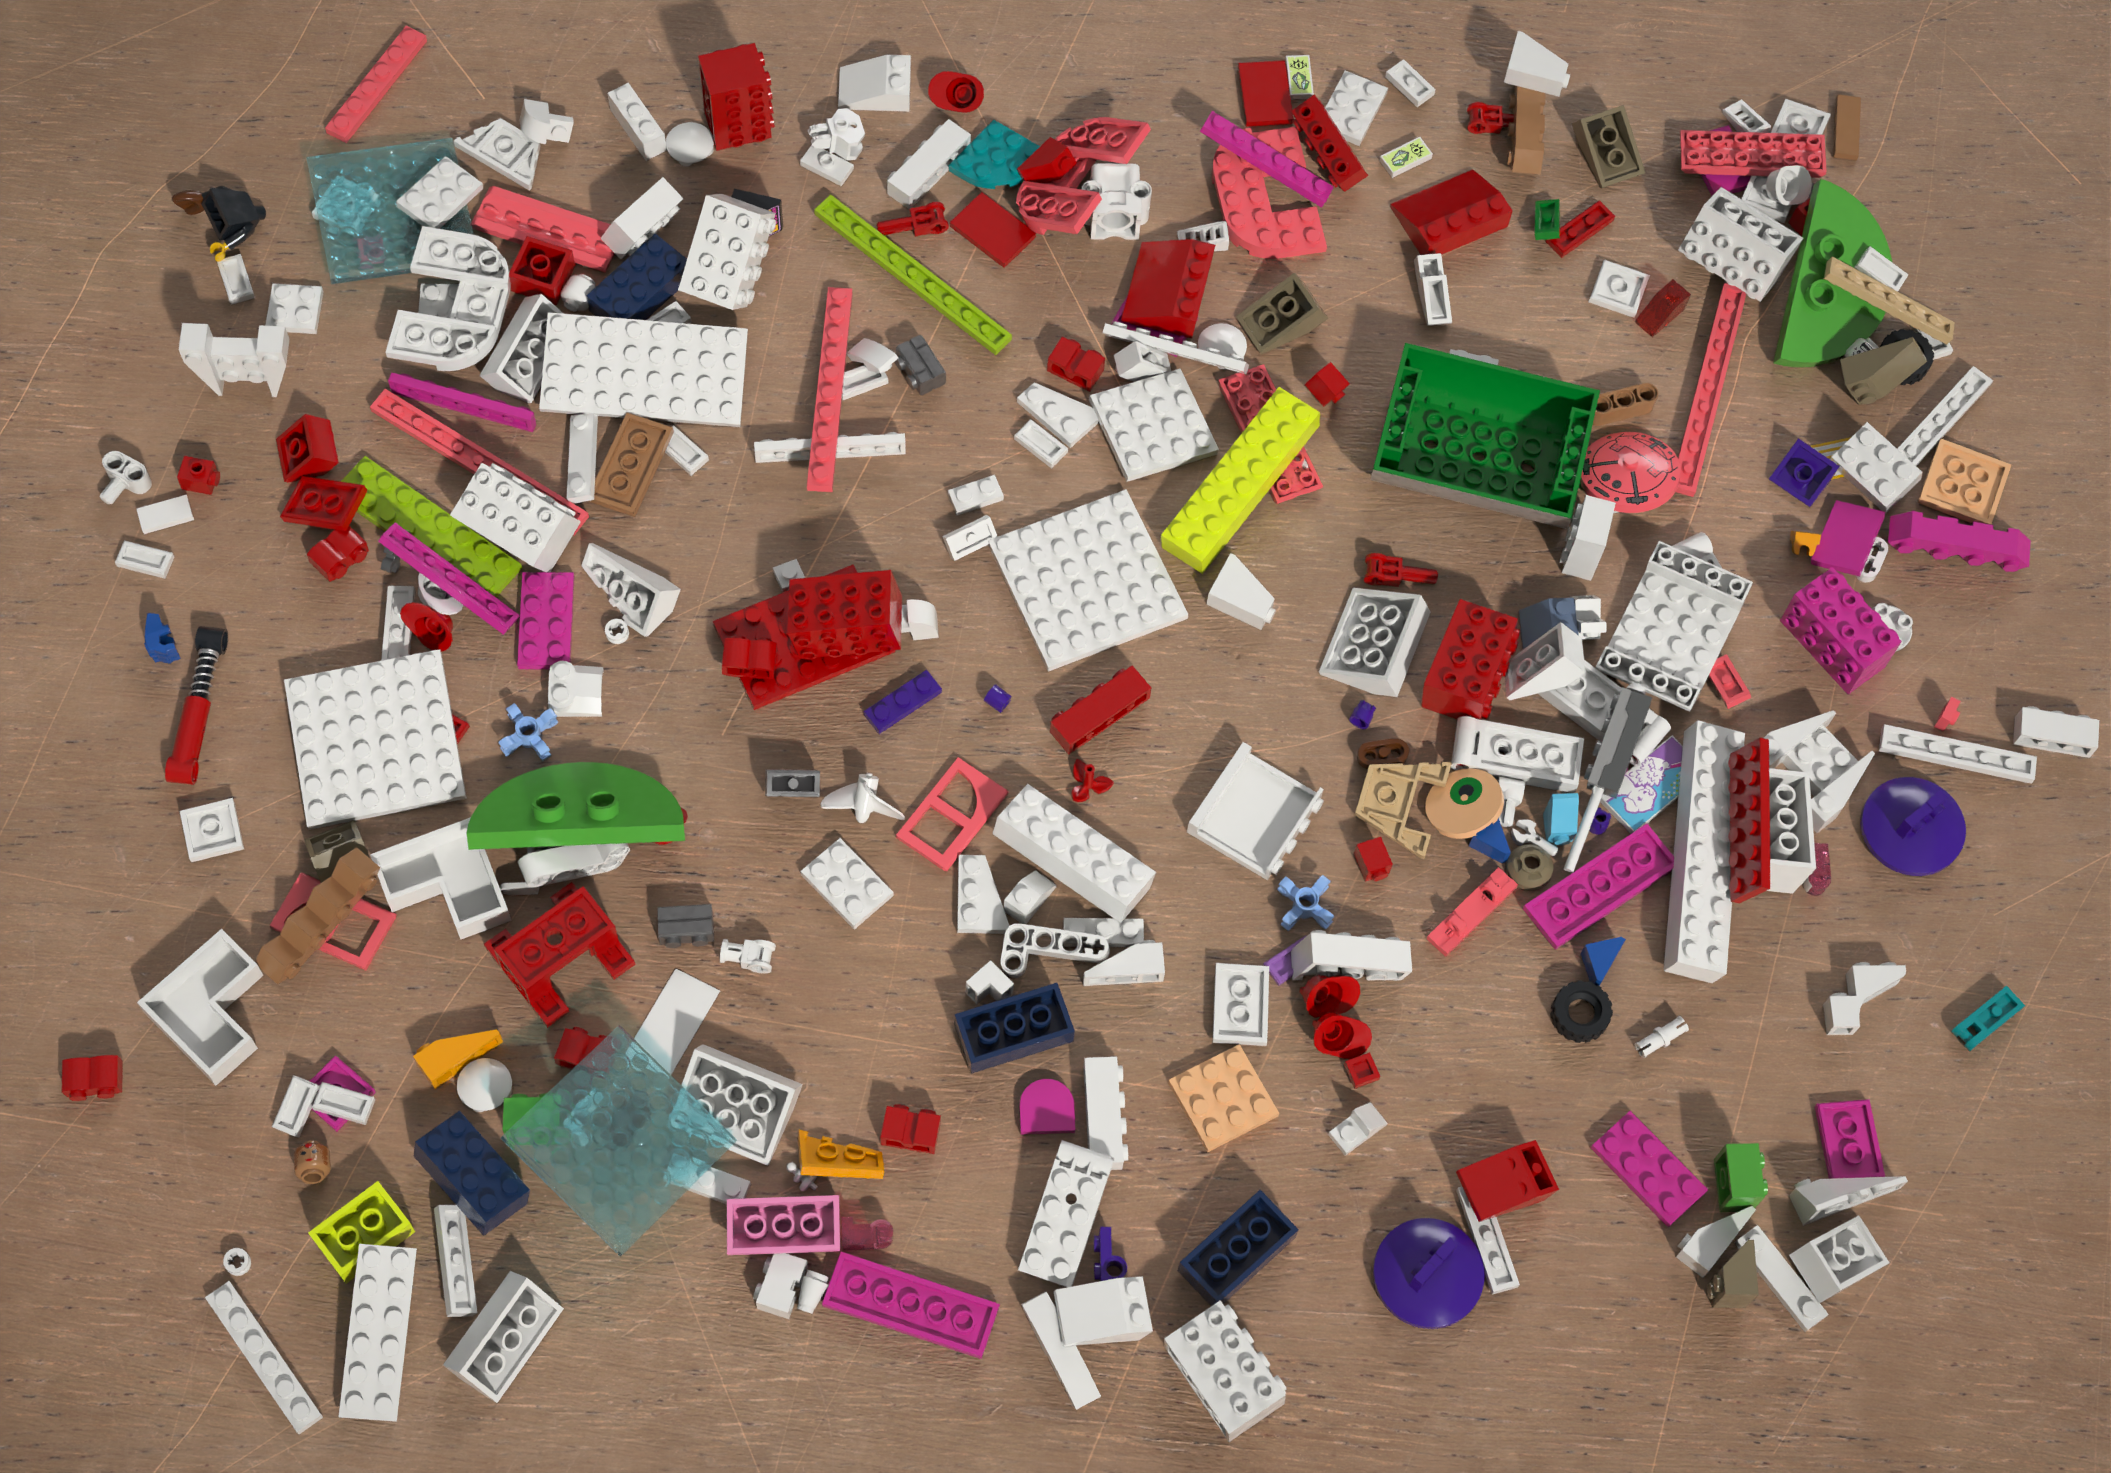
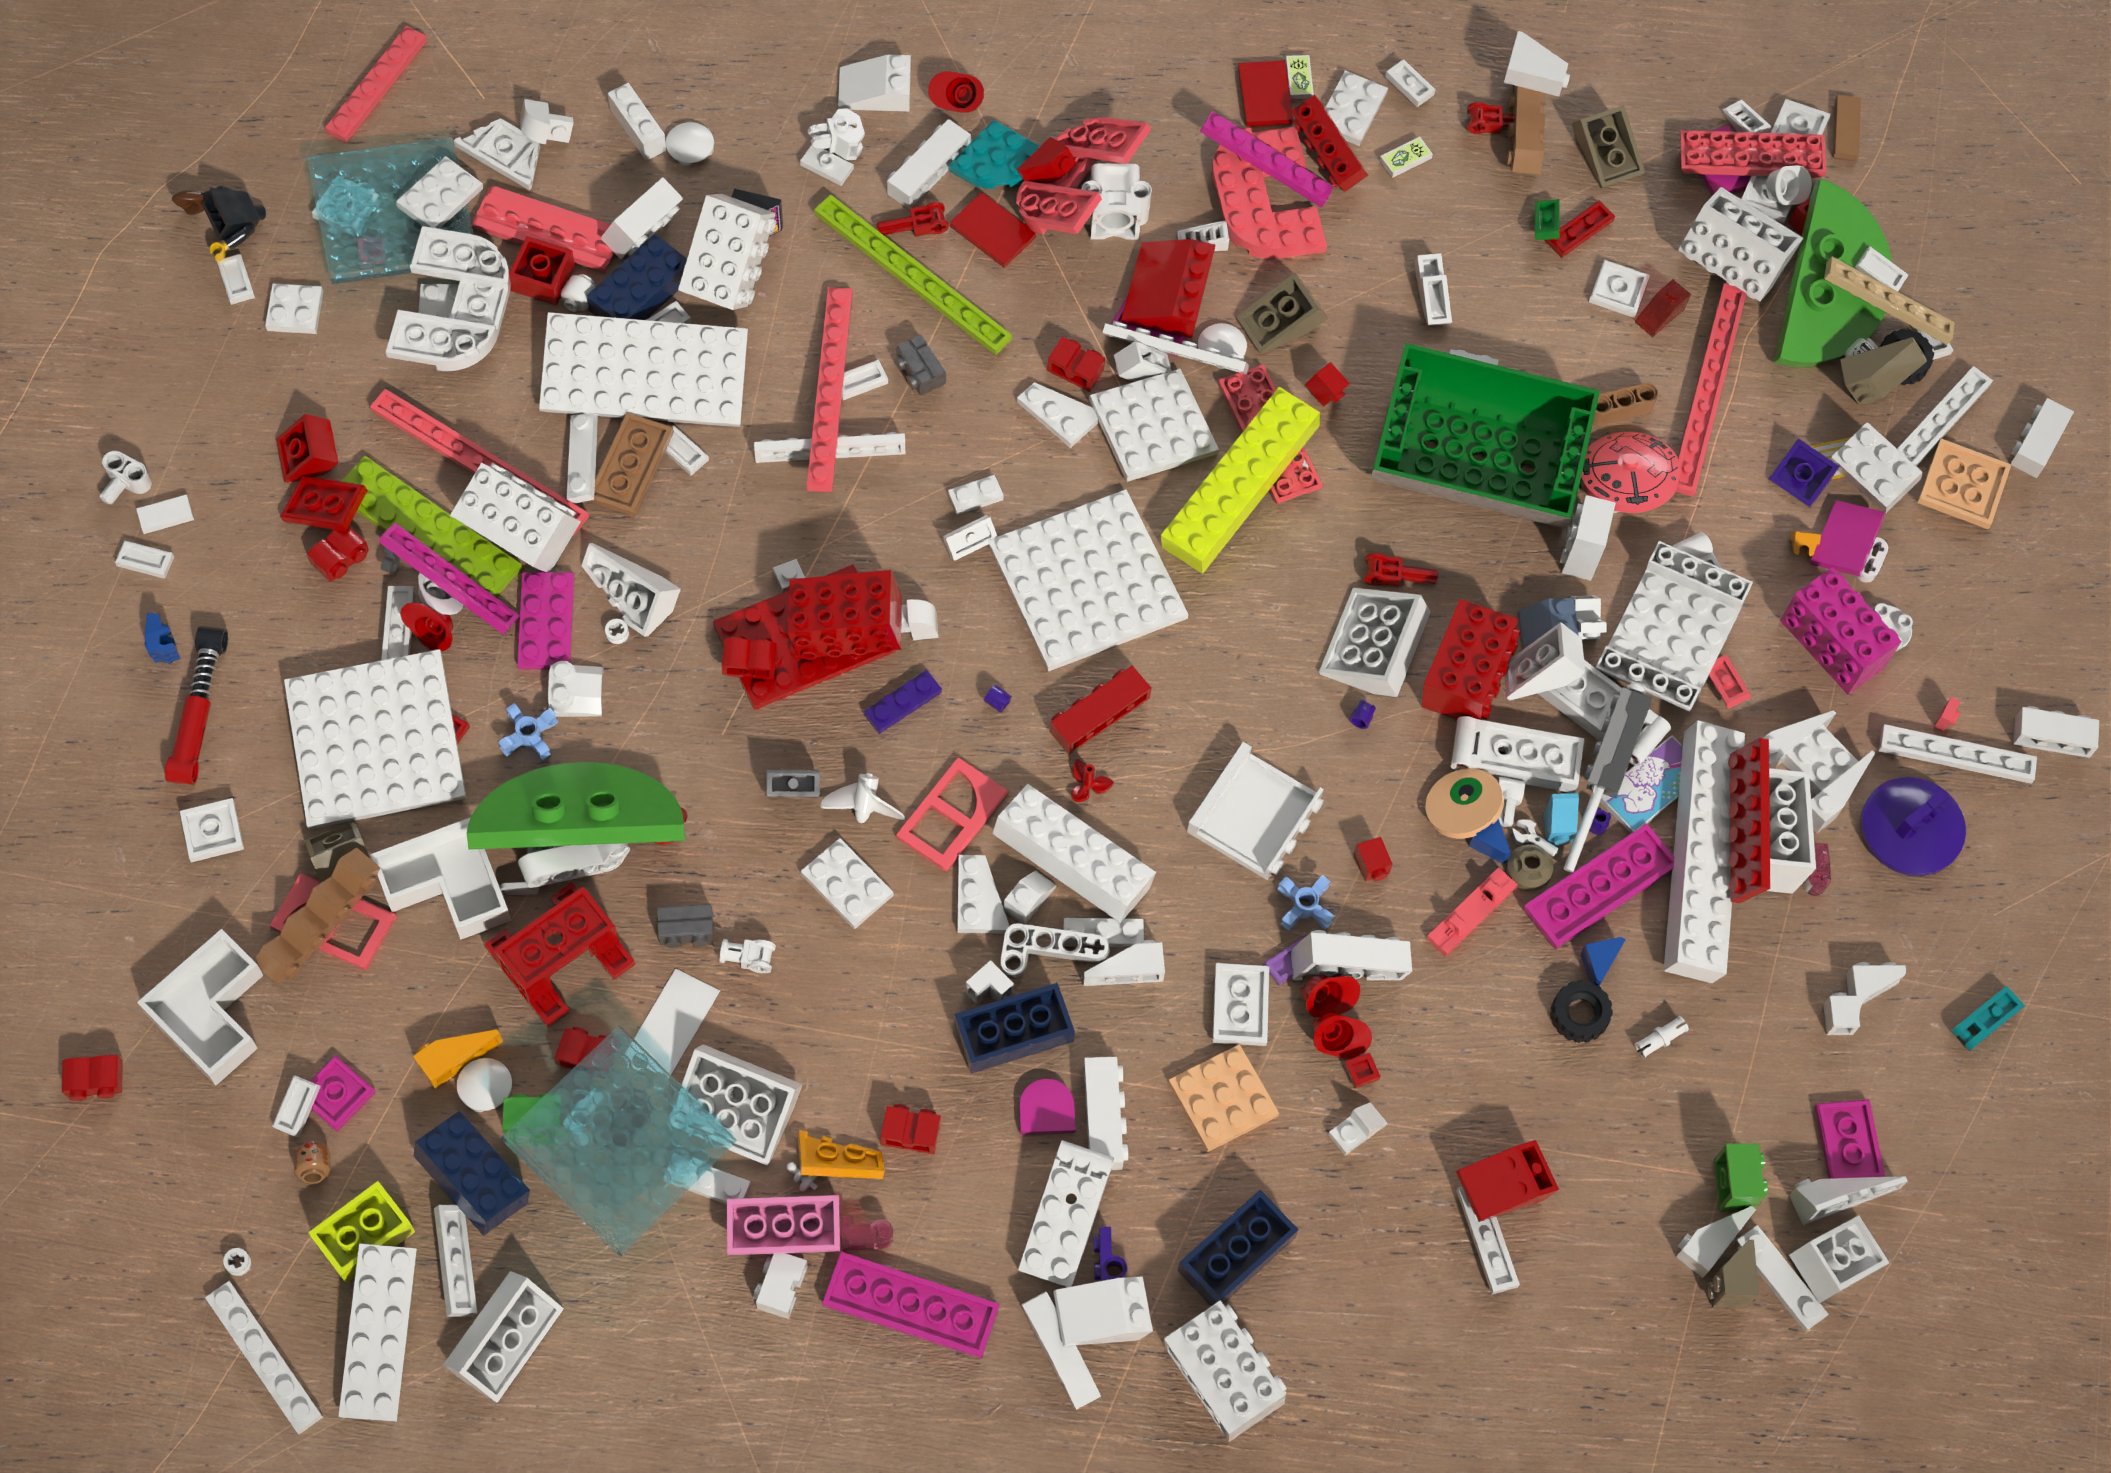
red brick [177,456,220,495] -> none
white wedge [179,323,289,397] -> none
white tile [312,1082,375,1125] -> none
dark pink plate [388,373,536,432] -> none
white slope [479,294,564,403] -> none
red brick [698,43,775,151] -> none
white cone [797,1270,829,1314] -> none
white slope [847,338,898,373] -> none
white tile [1014,419,1068,469] -> none
white slope [1206,553,1276,630] -> none
tan wing [1355,762,1452,859] -> none
reddish brown plate [1357,738,1409,769] -> none
dark purple bracket [1373,1218,1485,1329] -> none
red slope [1390,169,1513,255] -> none
dark pink plate [1591,1111,1708,1228] -> none
dark pink brick [1888,511,2031,572] -> none
none -> white brick [2010,398,2074,478]

